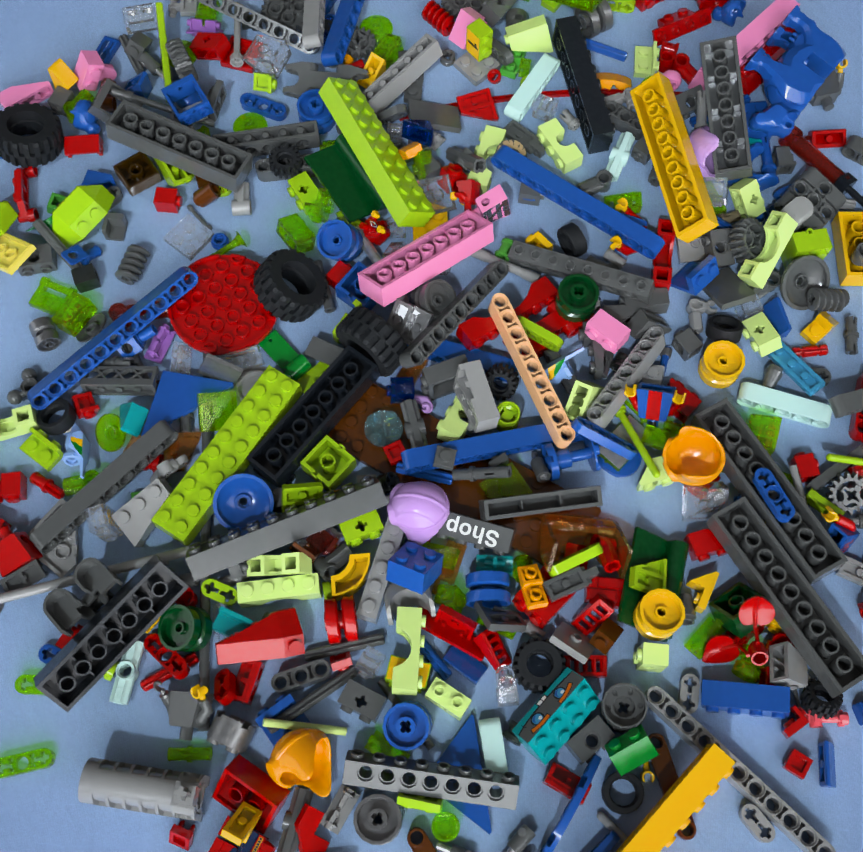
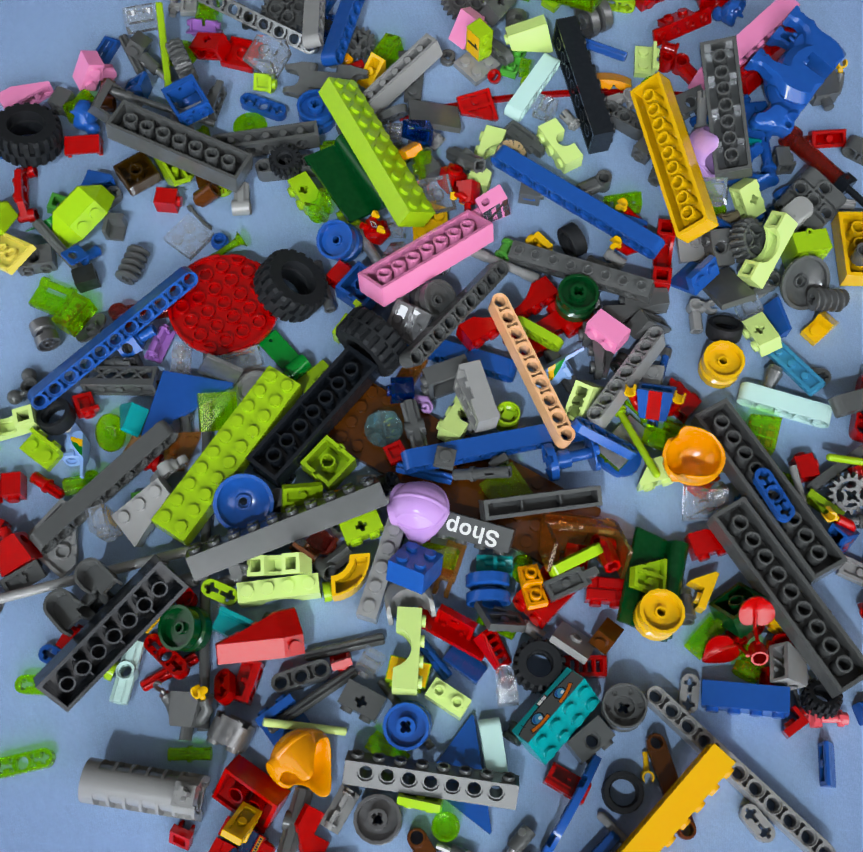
yellow slope [48,58,78,90] -> none
light grey piece [230,2,244,68] -> none
clear neon green brick [276,213,316,253] -> none
dark grey hinge [304,336,344,365] -> none
red wheel [324,595,359,644] -> none
clear neon green dish [360,15,393,43] -> none
red piece [421,0,455,37] -> none
clear neon green bracket [434,584,466,614] -> none
black tyre [485,363,519,401] -> none
dark grey piece [530,452,551,483] -> none
red slope [571,593,615,636] -> none
green brick [604,724,659,776] -> none
light aqua piece [605,131,635,182] -> none
yellowish green brick [633,642,669,673] -> none
bright pink piece [663,70,682,91] -> none
dark grey brick [671,327,703,361] -> none
red plate [782,748,813,780] -> none
red axle [791,344,828,358] -> none
dark grey pin [844,316,859,355] -> none

